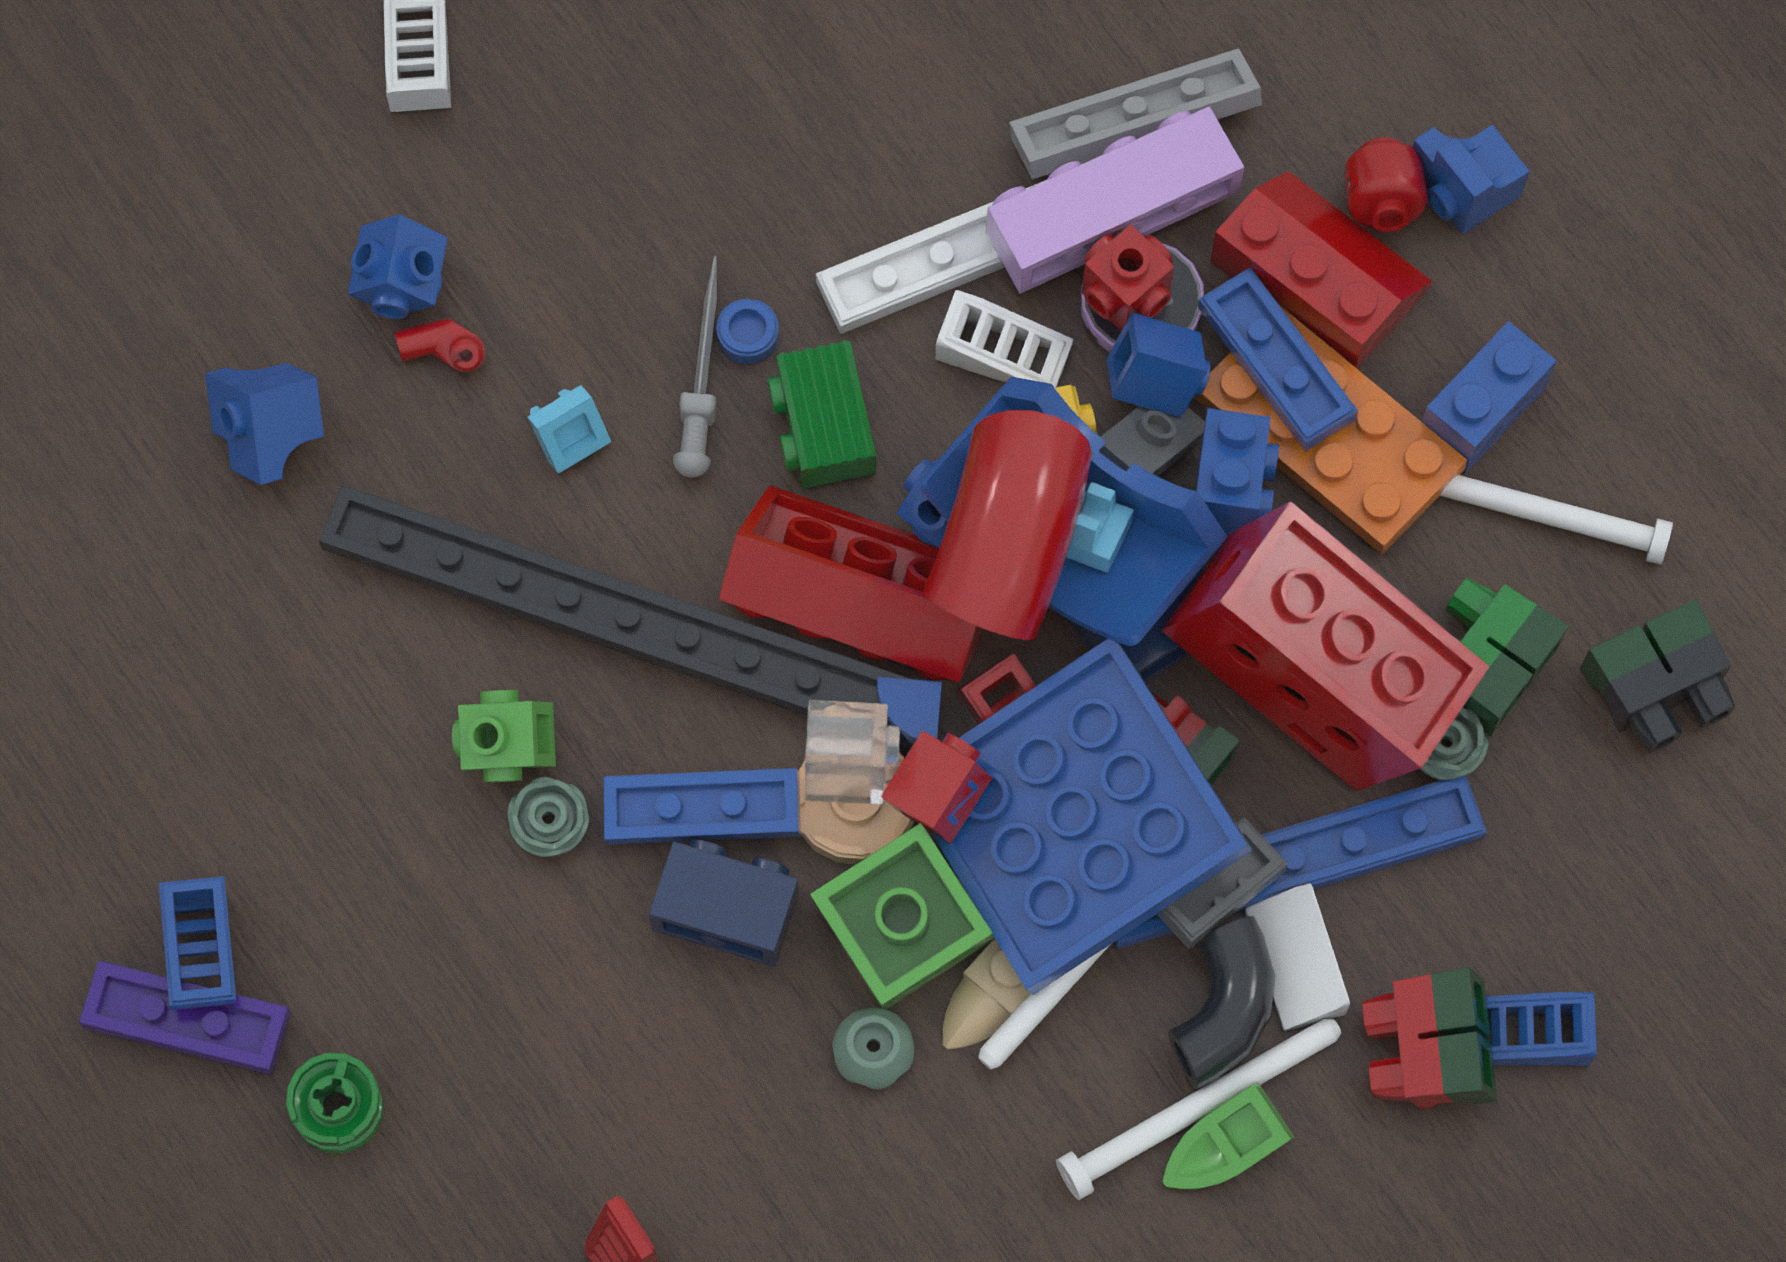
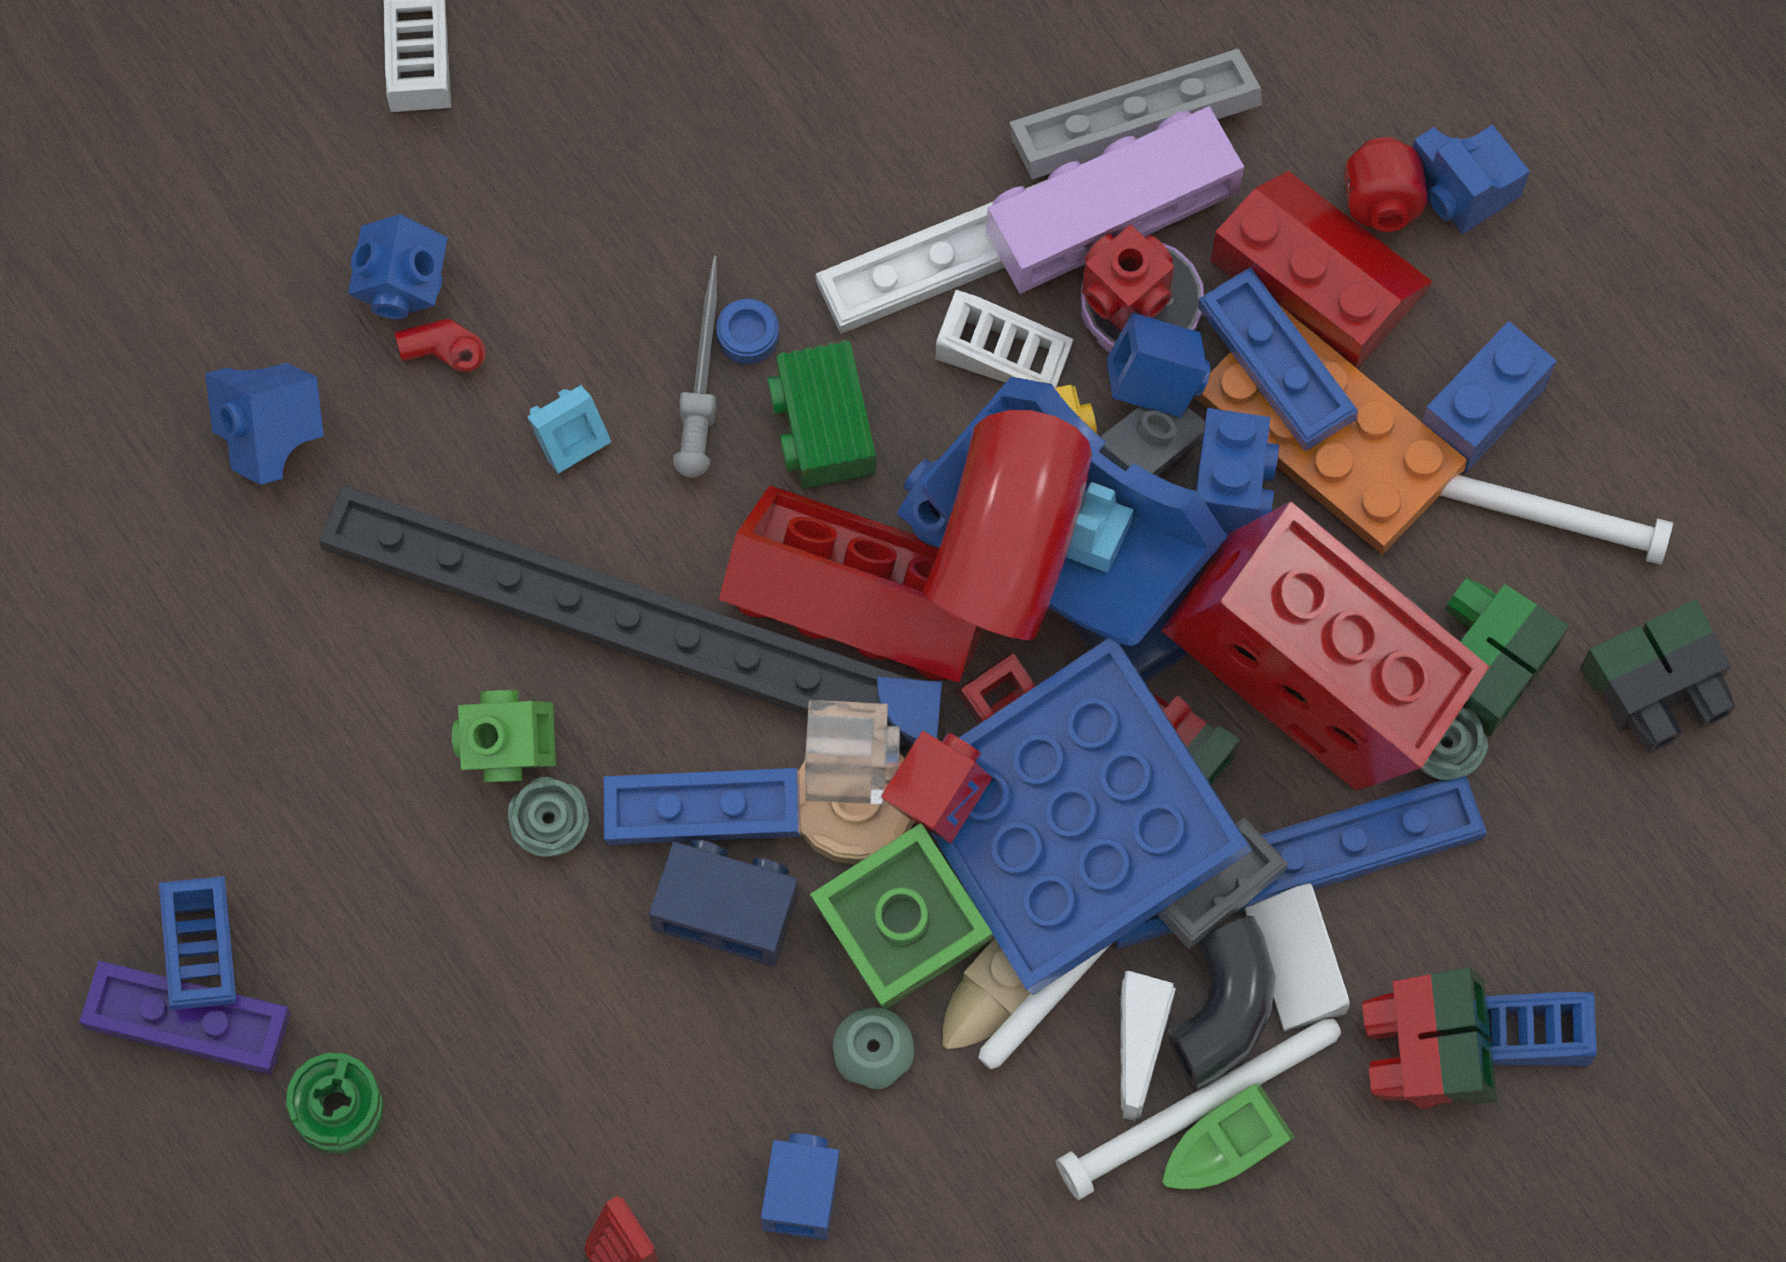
none -> blue brick [761,1133,840,1241]
none -> white slope [1120,971,1176,1122]

